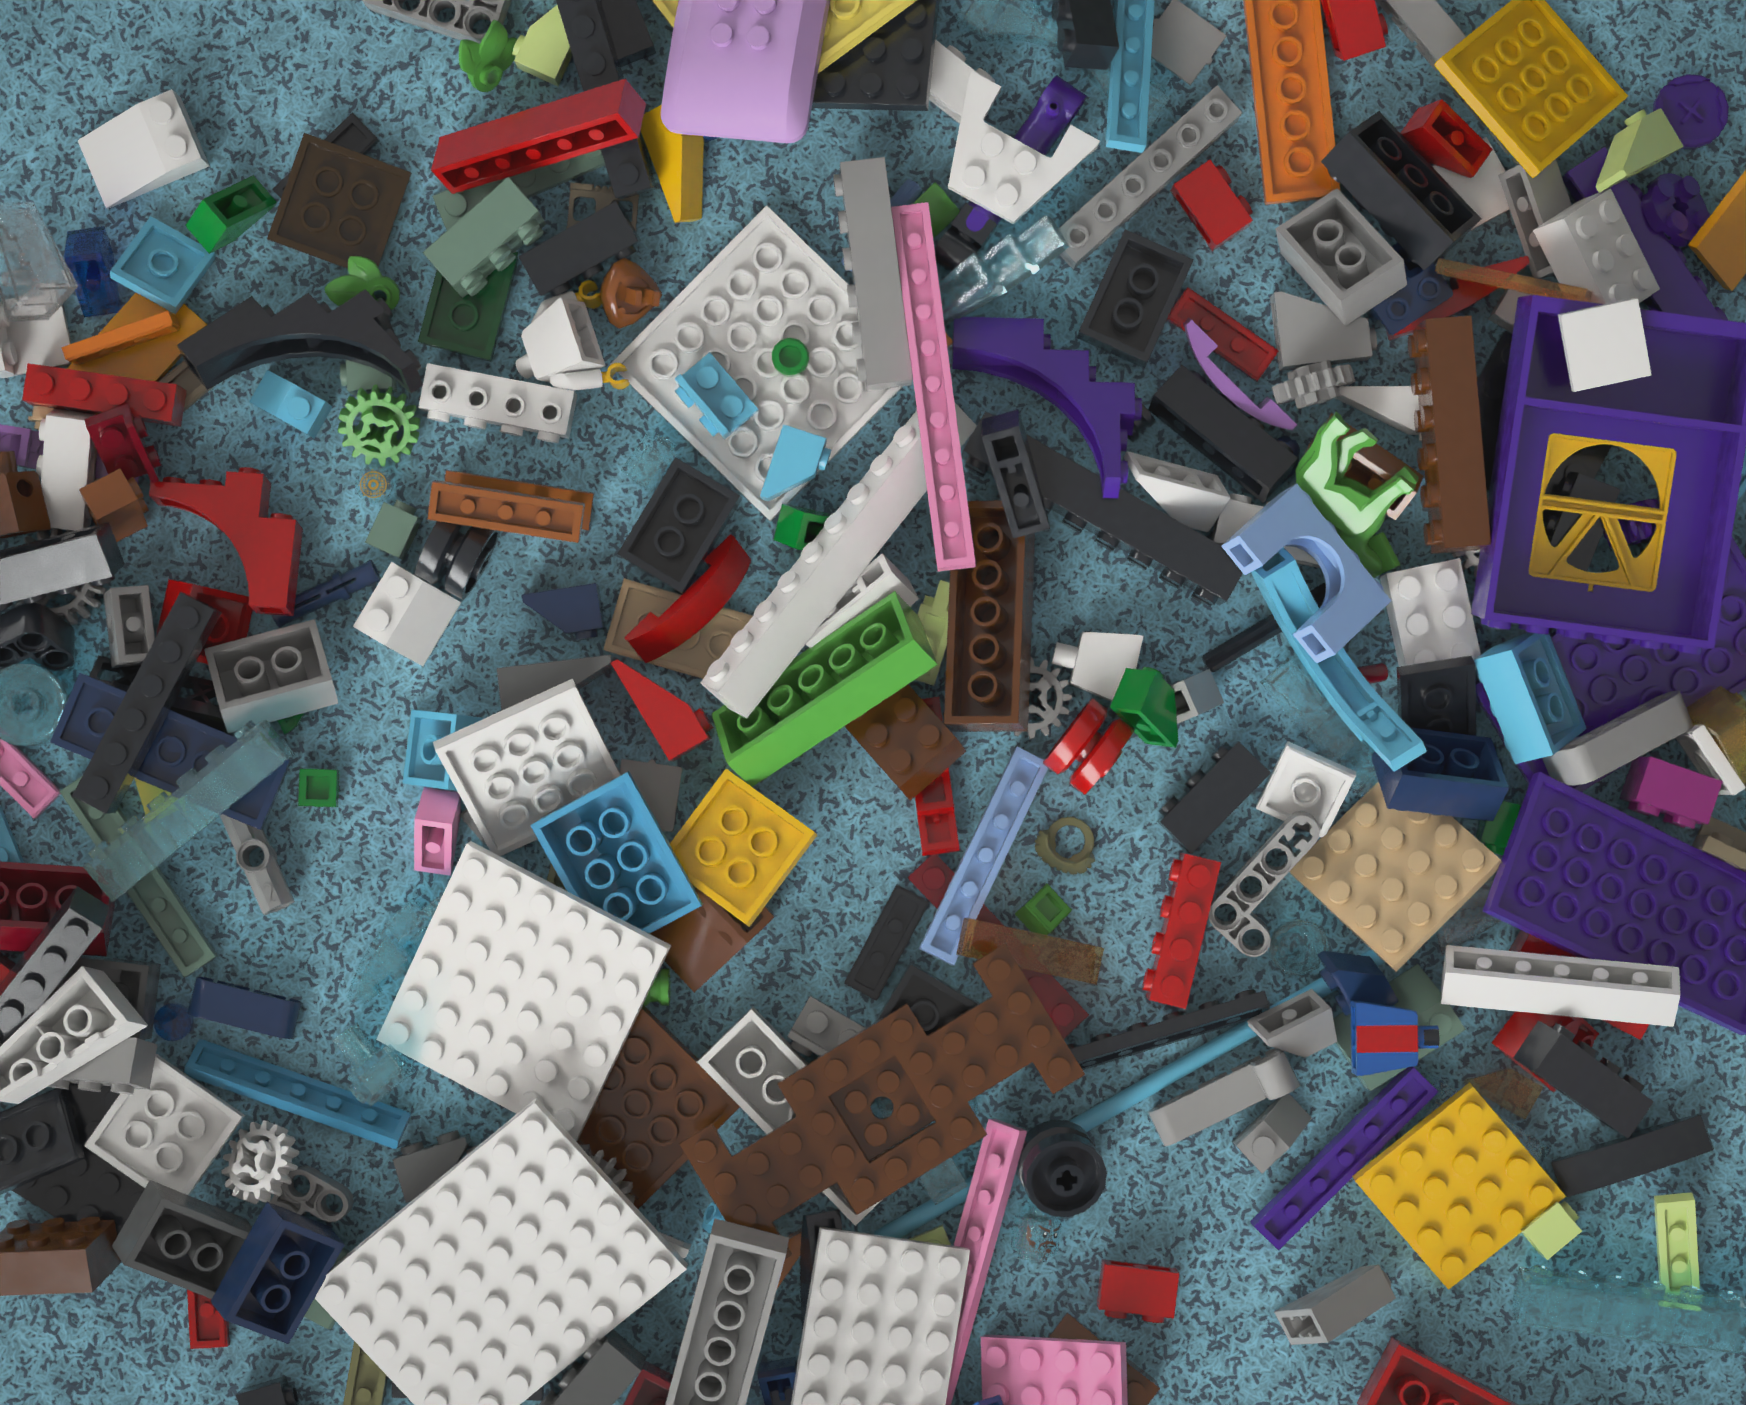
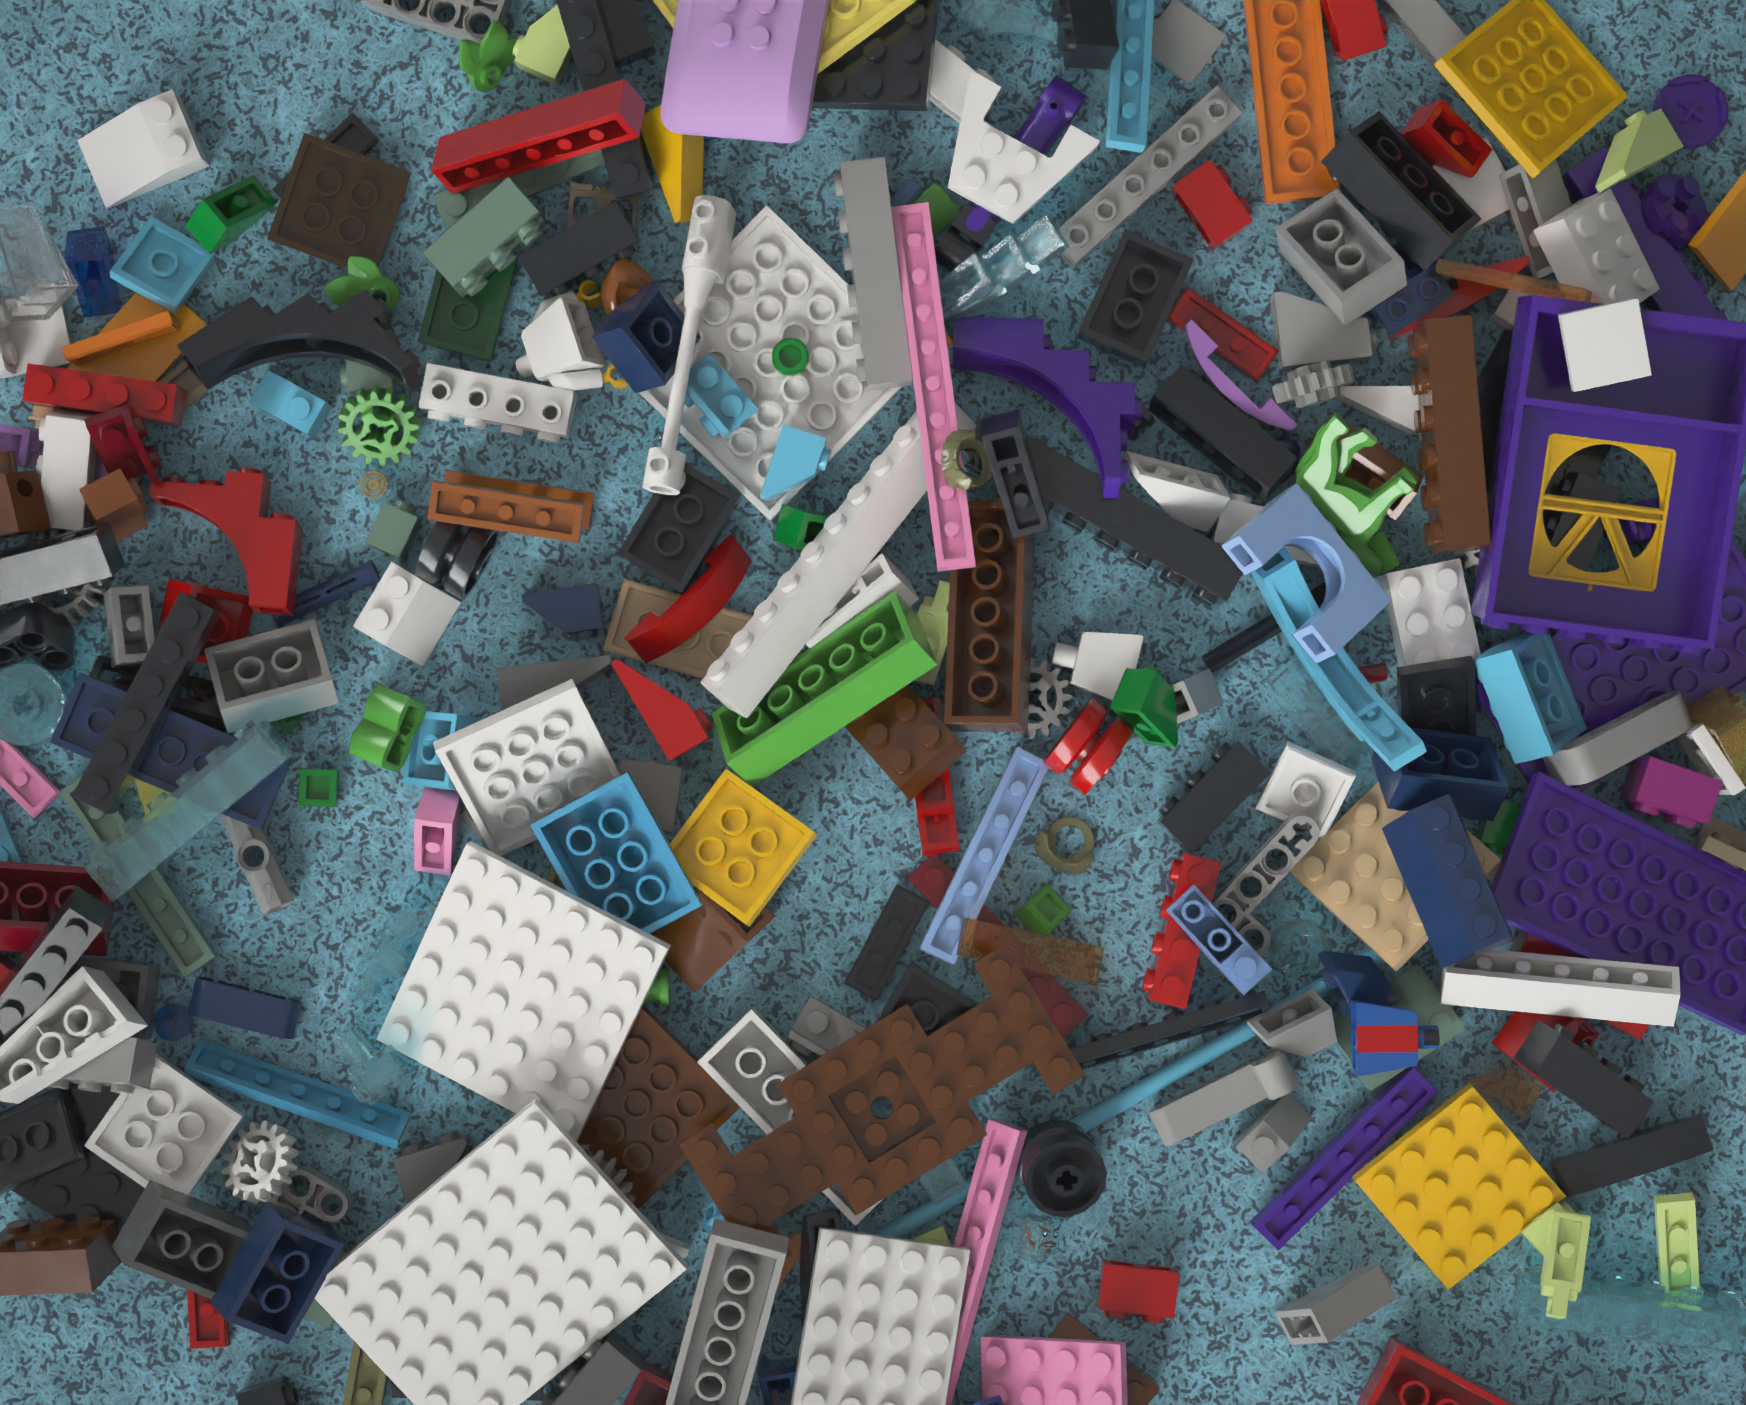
none -> bright green brick [349,684,426,773]
none -> dark blue slope [591,280,701,393]
none -> white bar [642,195,737,495]
none -> olive piece [941,429,993,490]
none -> medium blue slope [1166,884,1272,995]
none -> dark blue slope [1382,794,1514,970]
none -> yellowish green hinge [1540,1209,1591,1319]

